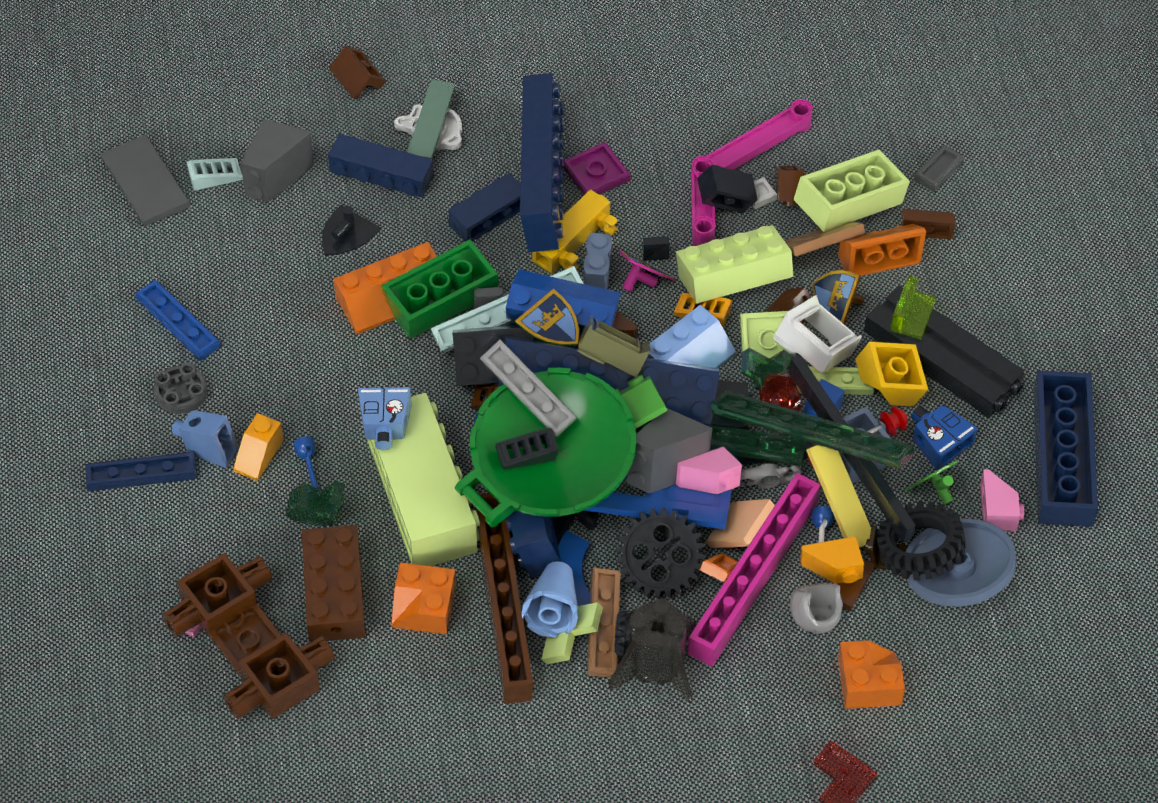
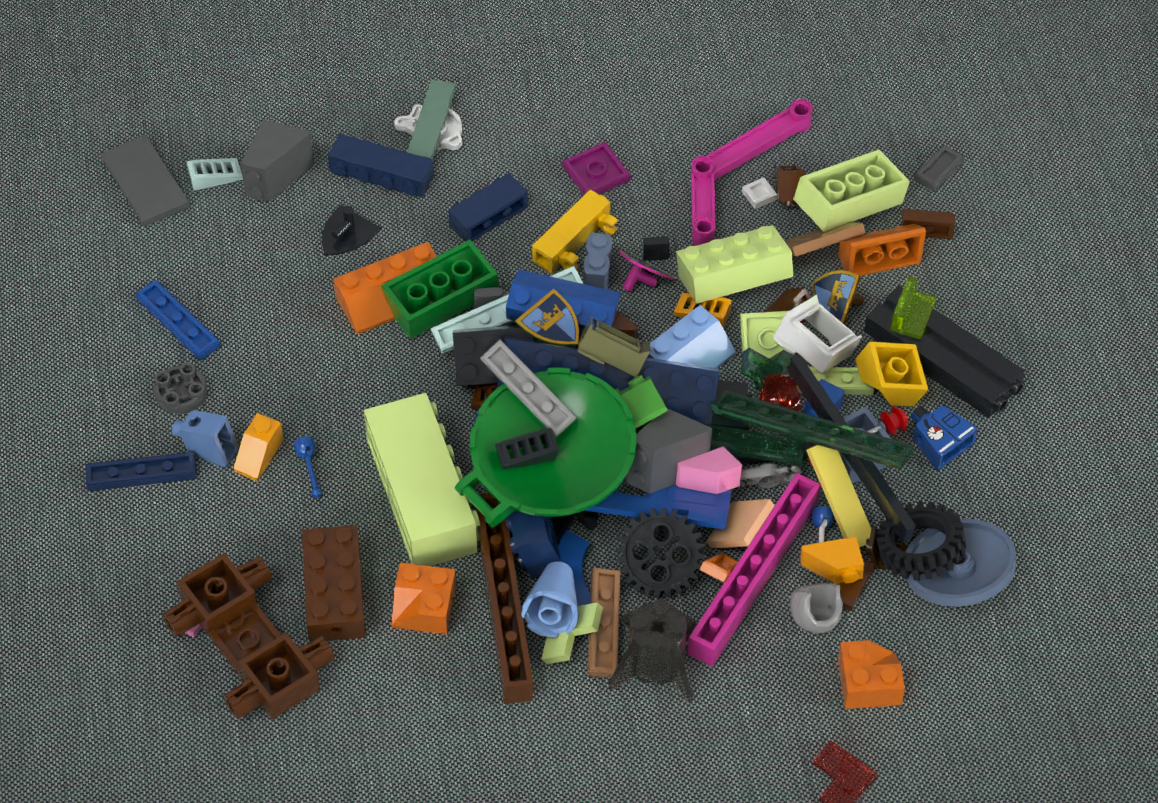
clear green brick [285,480,345,526] -> none
reddish brown panel [329,46,386,99] -> none
medium blue torso [358,387,412,450] -> none
dark blue brick [520,73,564,253] -> none
black gear [614,611,631,656] -> none
black brick [697,165,758,213] -> none
bright green shield [905,460,958,505] -> none
bright pink slope [980,469,1024,531] -> none
dark blue brick [1033,371,1098,527] -> none

